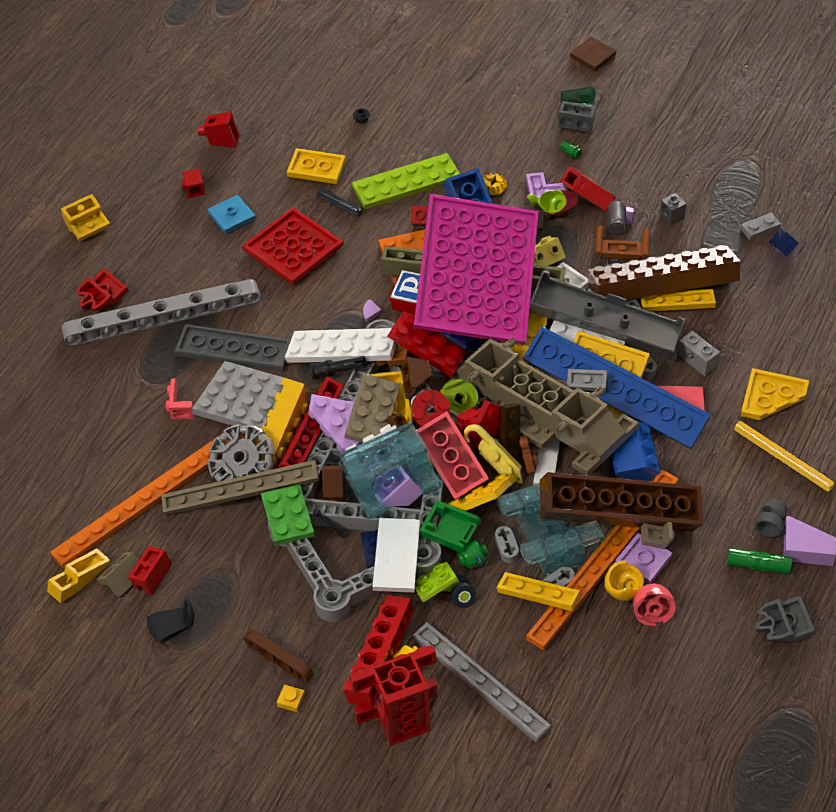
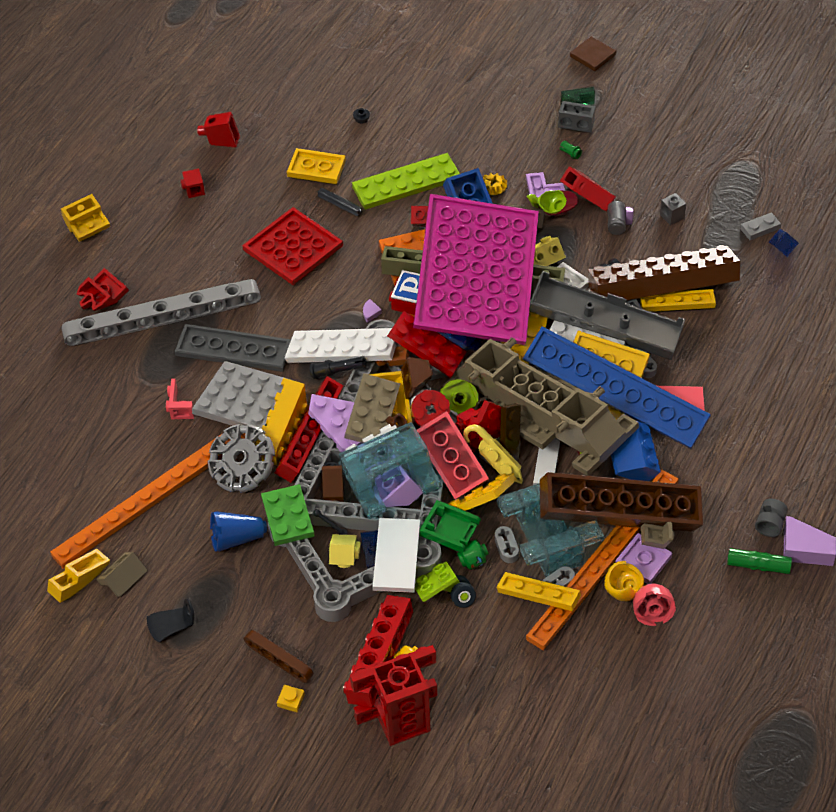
red hinge [128,546,172,595] -> none
dark tan plate [161,460,319,515] -> none
dark azure plate [208,195,256,234] -> none
light grey tile [412,622,551,743] -> none
dark orange plate [519,436,538,473] -> none
light grey plate [567,369,607,391] -> none
dark orange plate [595,225,650,260] -> none
light grey brick [677,331,720,376] -> none
yellow axle [734,421,835,492] -> none
yellow plate [740,368,809,420] -> none
dark grey plate [756,595,816,642] -> none
none -> blue cone [210,511,267,551]
none -> light yellow brick [329,534,361,568]

